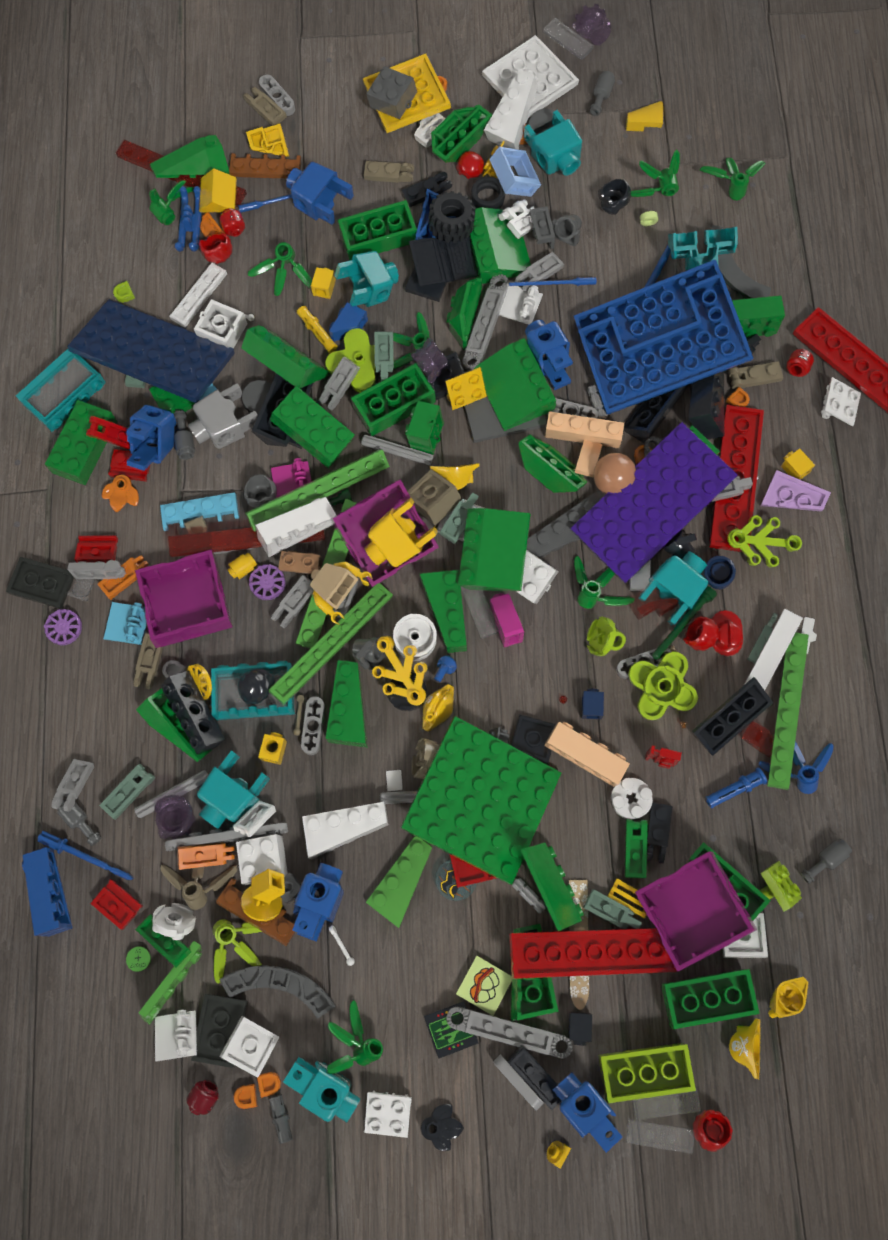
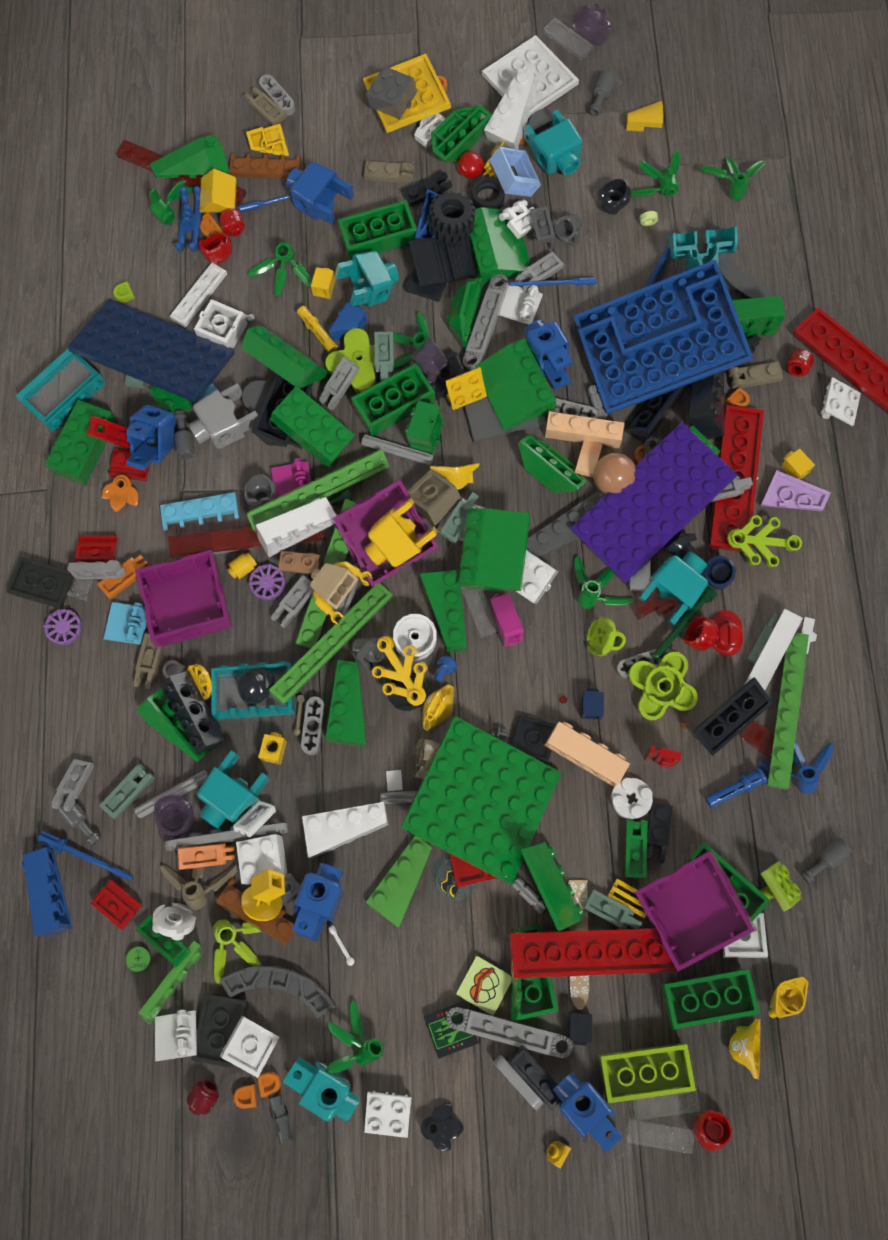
dark tan tile [184,515,207,538] -> none

